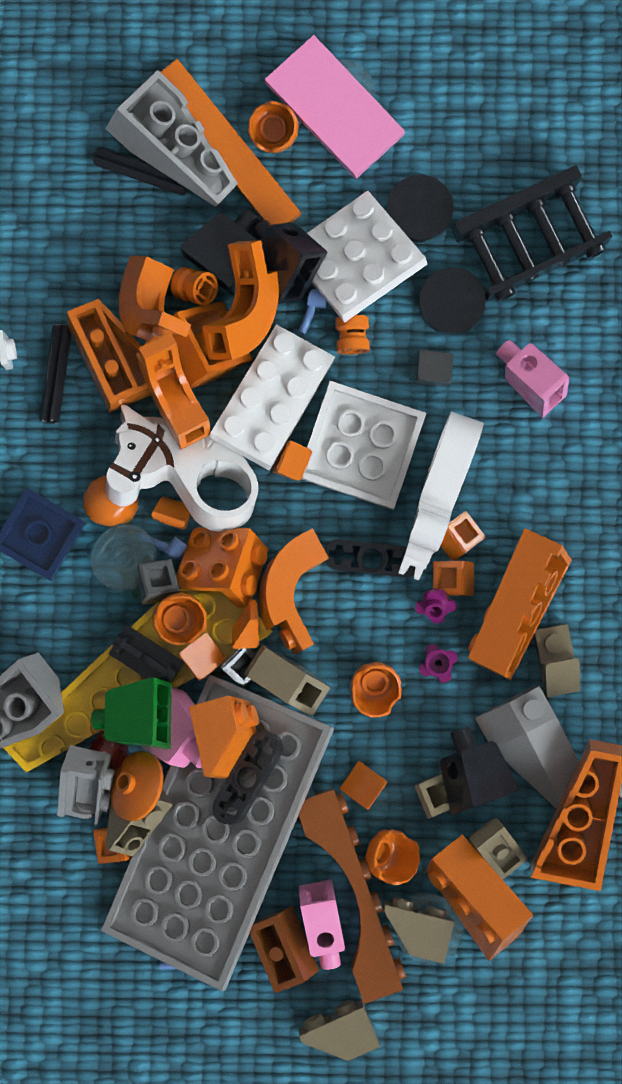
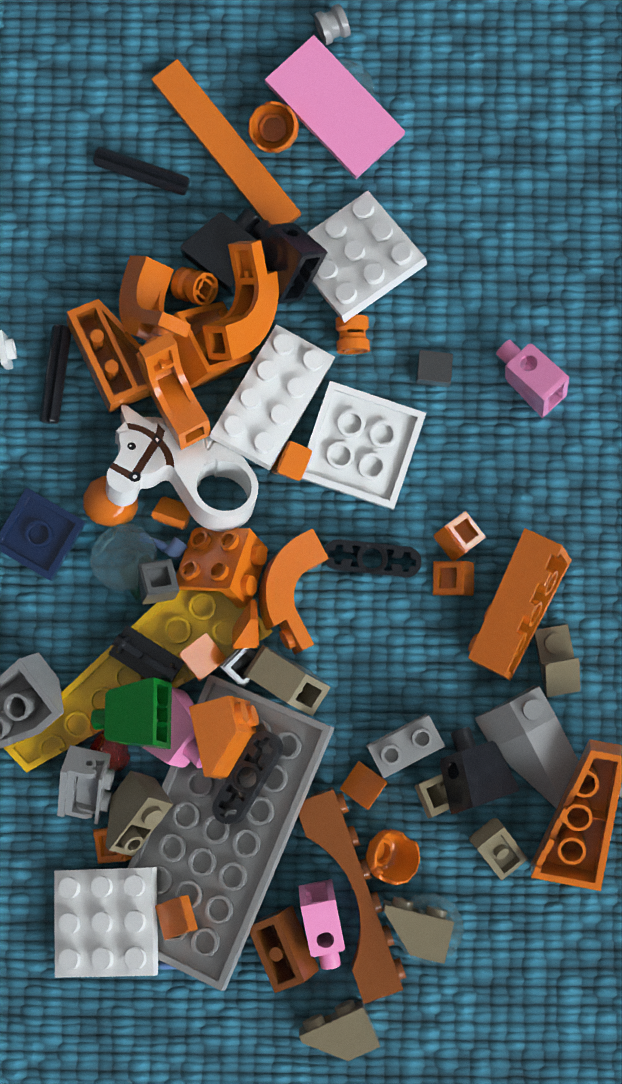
light grey wedge [105,70,238,207] -> none
orange dish [111,751,164,821] -> none
orange hair [153,593,207,645] -> none
medium blue hand [298,289,327,334] -> none
orange hair [350,661,402,718] -> none
black tile [387,174,454,243] -> none
white animal [399,411,484,580] -> none
magenta plate [415,589,456,623] -> none
black tile [418,267,486,336] -> none
magenta plate [419,644,458,683] -> none
orange wedge [426,834,533,961] -> none
black fence [452,165,613,302] -> none
none -> white plate [54,867,158,978]
none -> orange slope [155,895,198,940]
none -> light grey wheel [313,3,351,46]
none -> light grey hinge [366,714,445,778]

